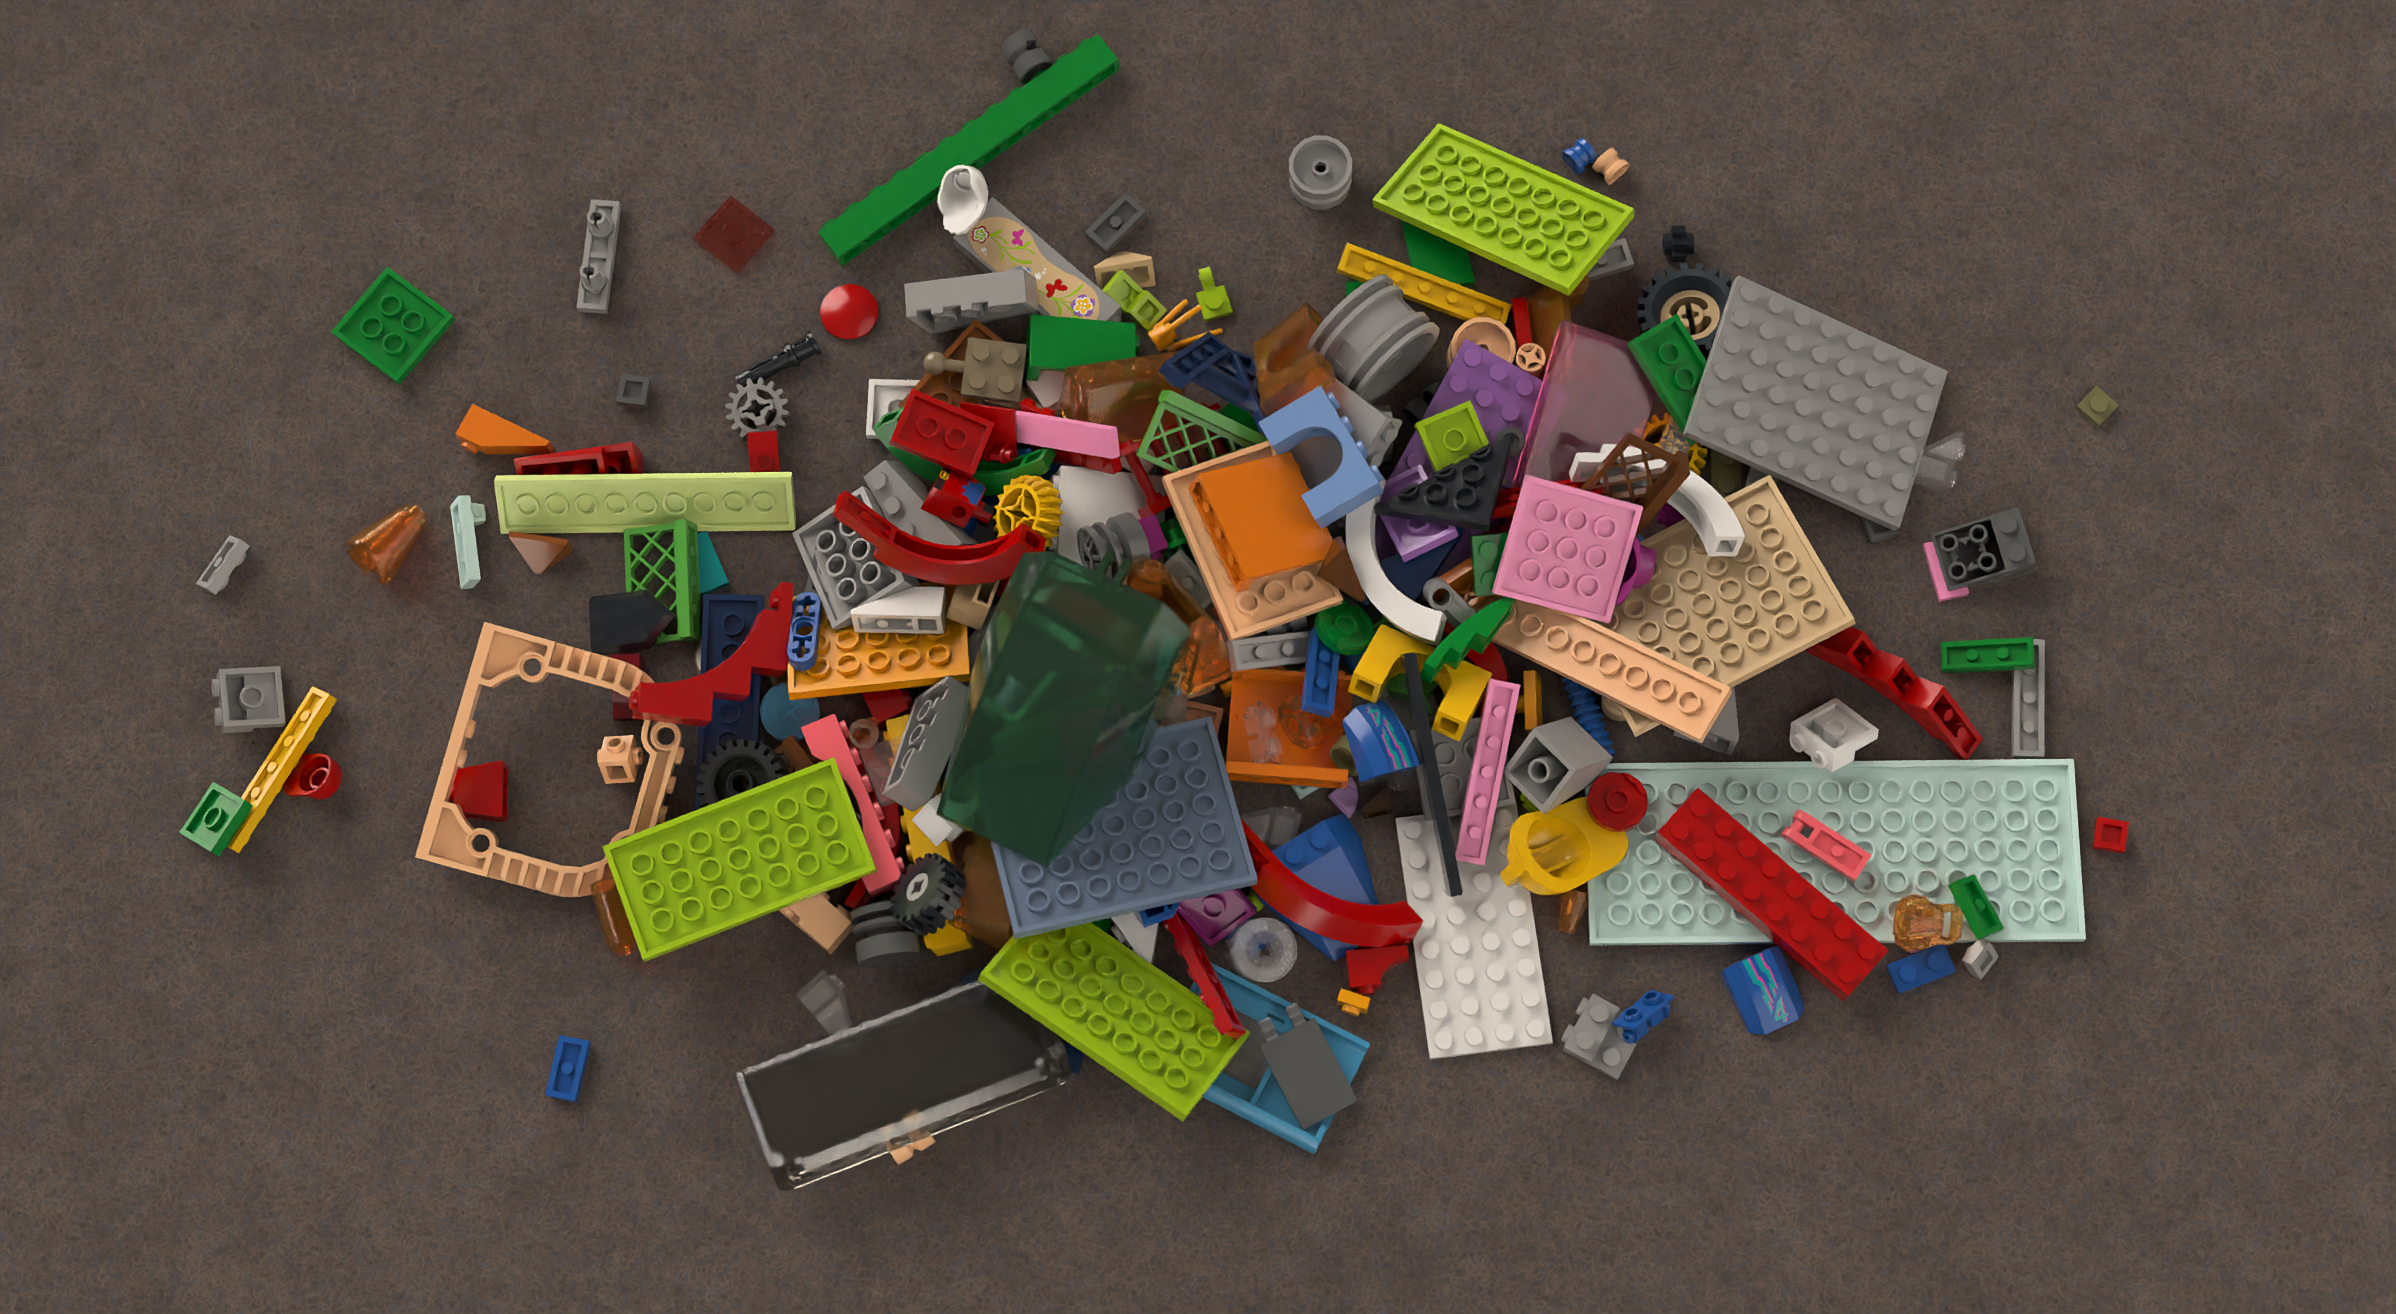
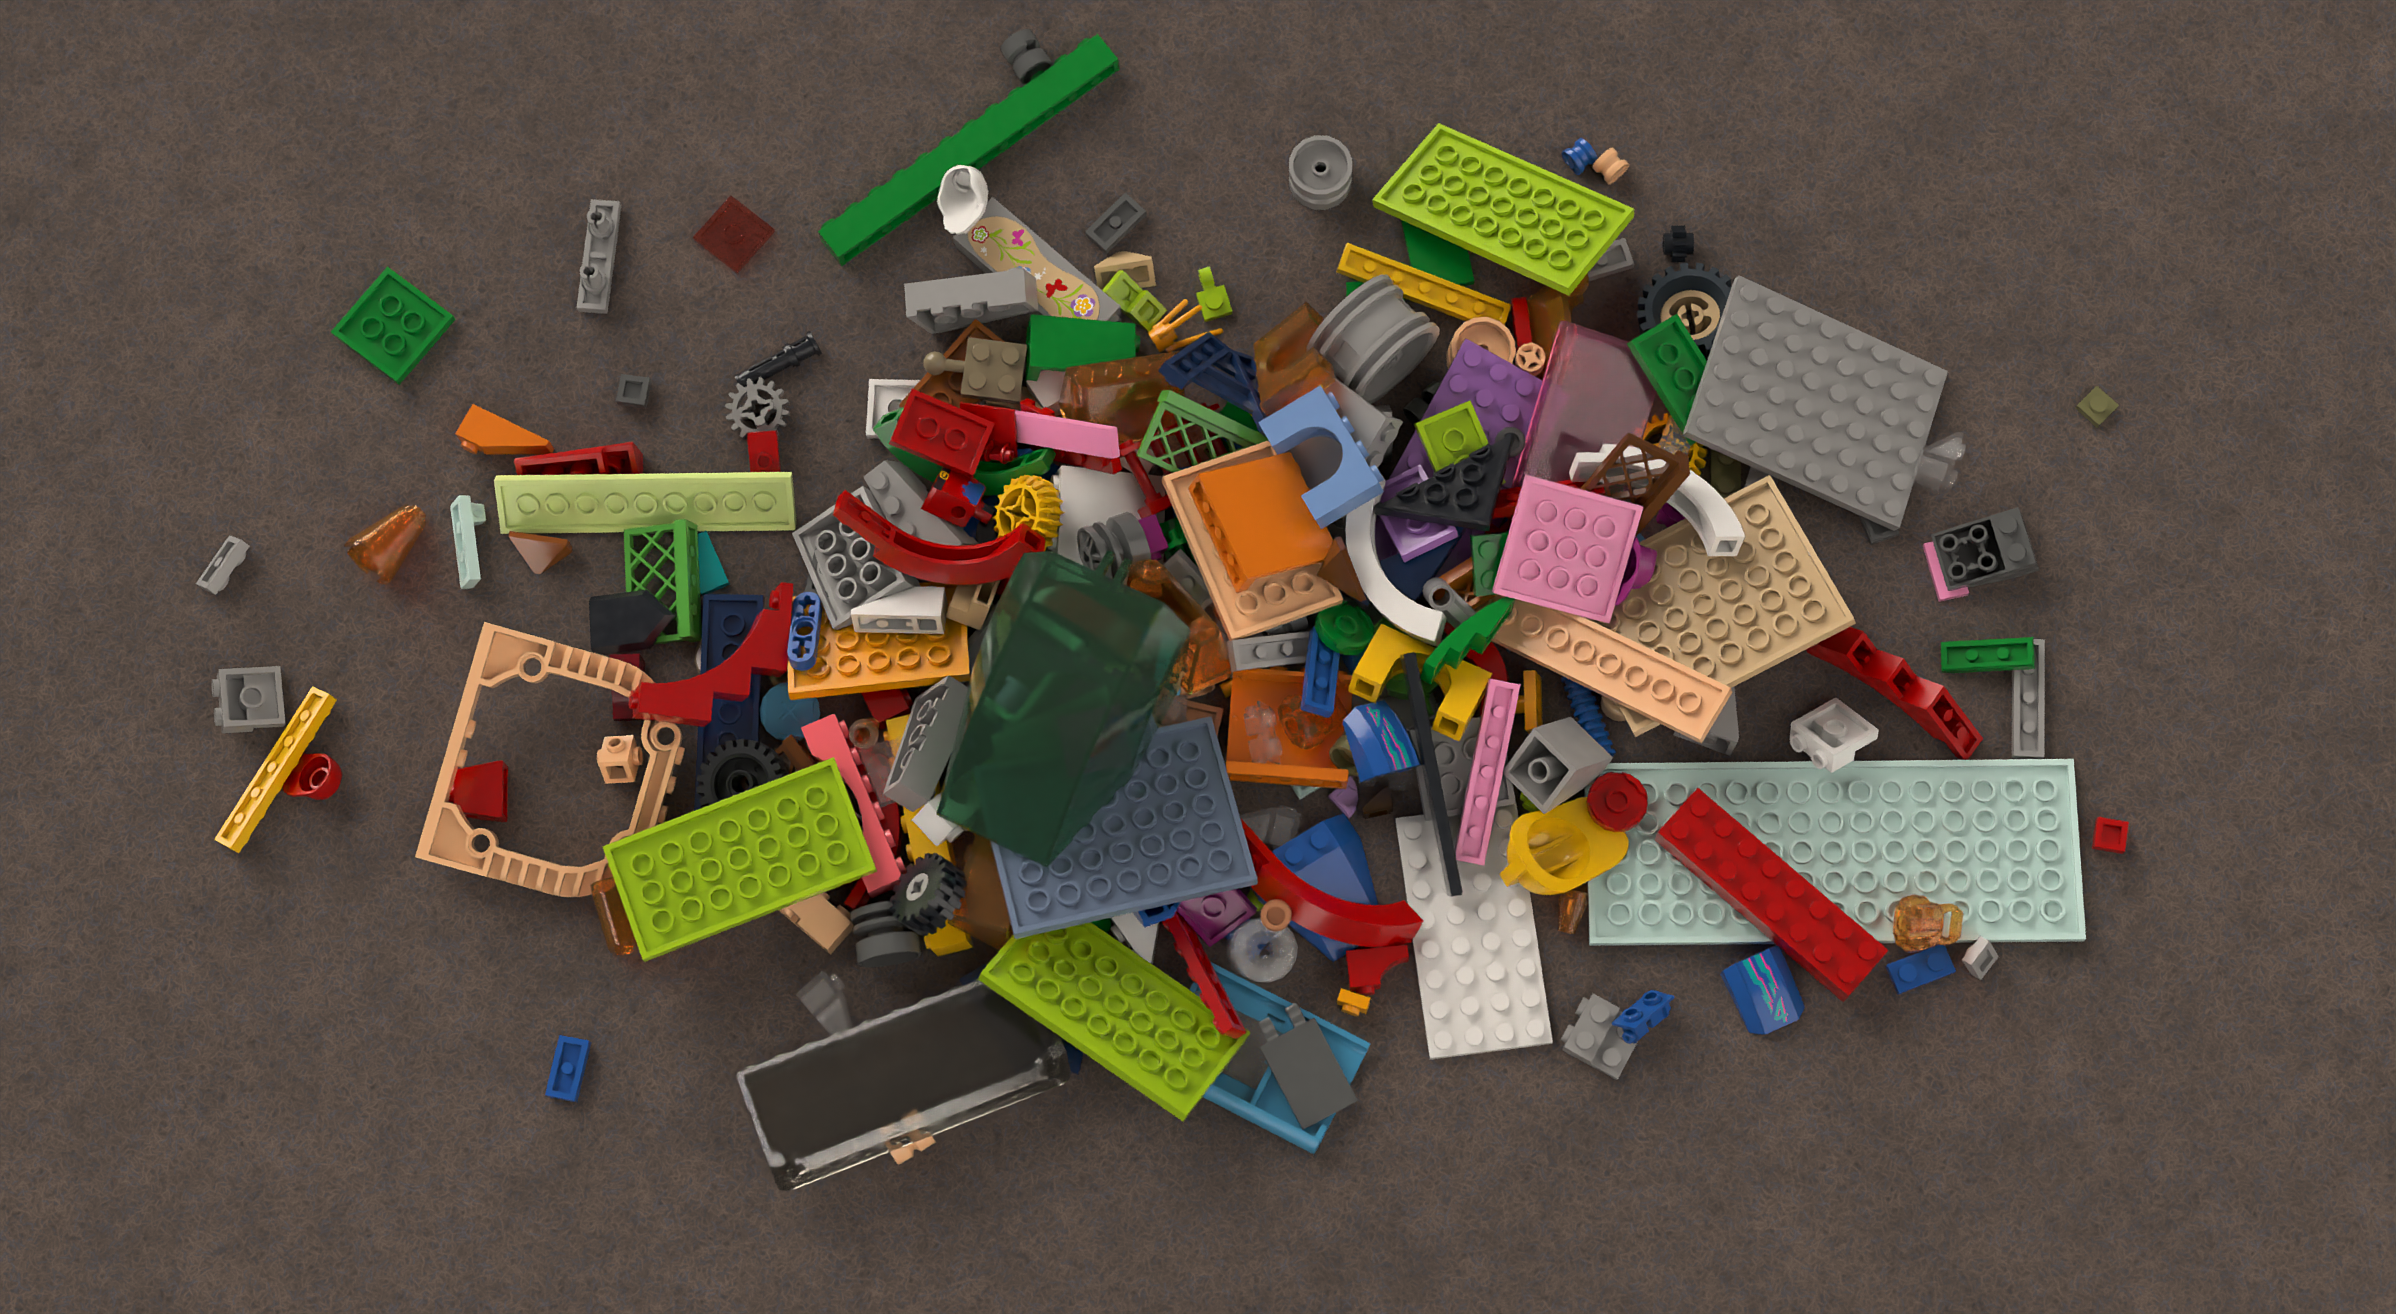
green plate [179,782,253,857] -> none
red dish [820,284,878,339] -> none
coral plate [1781,809,1872,882] -> none
green plate [1948,874,2004,940] -> none
none -> nougat tile [1260,899,1292,931]

